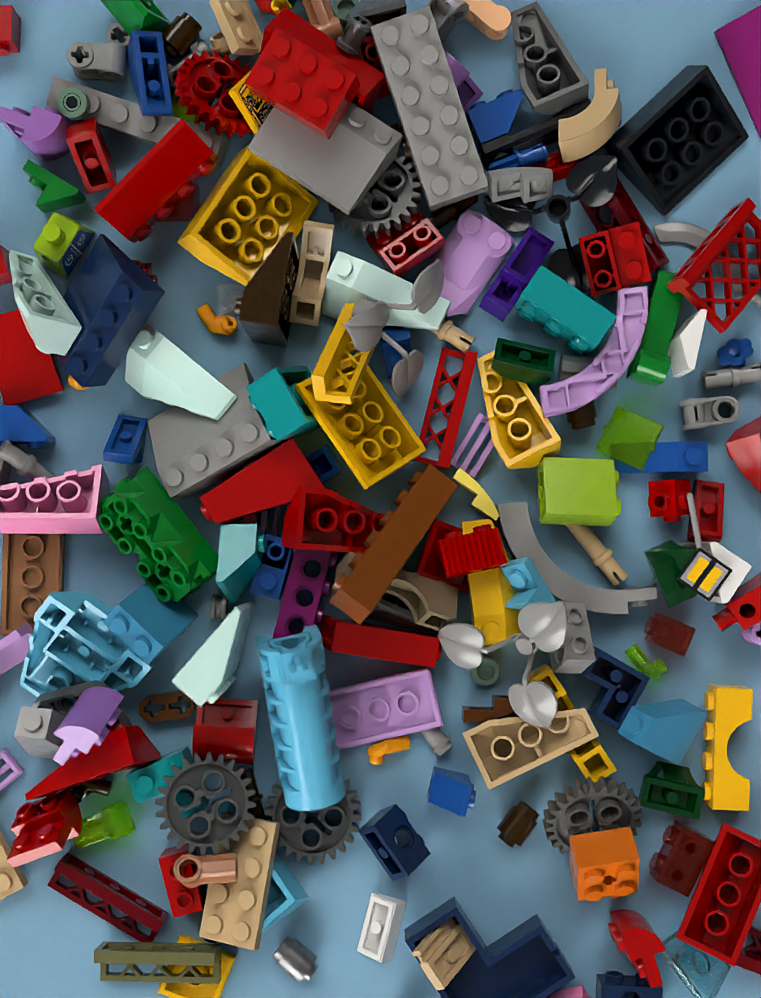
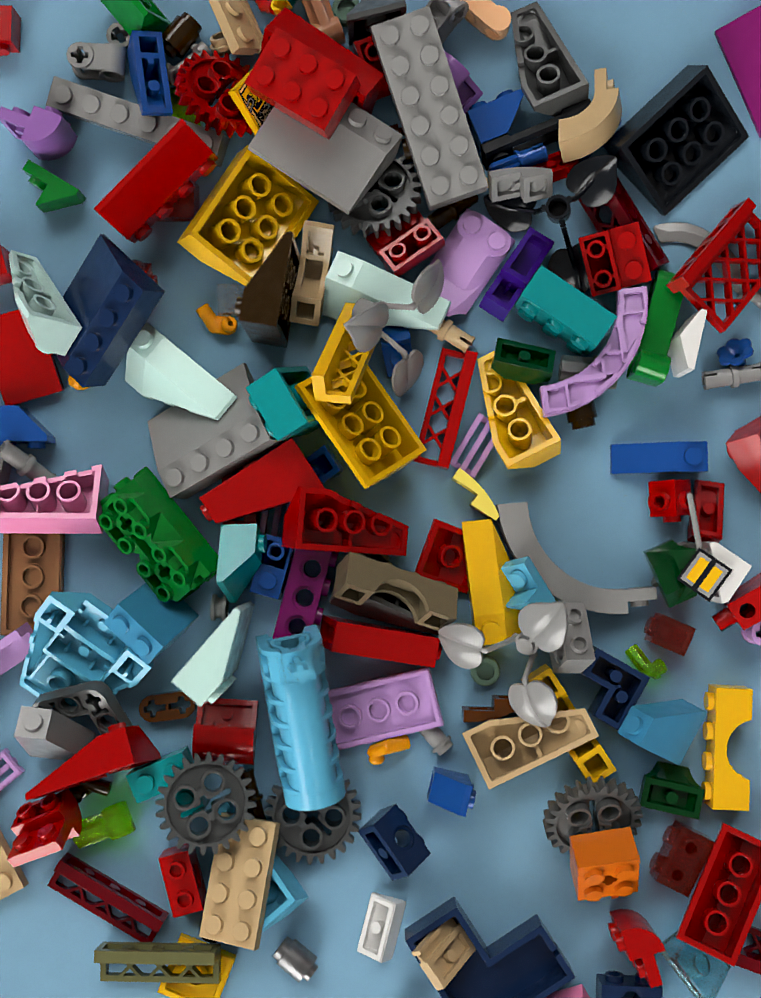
lime torso [33,212,95,279] -> none
medium lavender brick [52,687,124,766] -> none
sand green tile [57,87,90,120] -> none
red brick [66,117,116,194] -> none
blue slope [103,415,148,465] -> none
nougat piece [173,853,238,888] -> none
dark orange brick [329,464,458,624] -> none
dark grey bush [336,13,373,56] -> none
red brick [438,524,507,579] -> none
dark brown brick [497,800,540,848] -> none
lime brick [537,457,621,526] -> none
tan pin [565,525,628,587] -> none
clear neon green piece [595,406,664,471] -> none
light grey piece [679,396,741,431] -> none

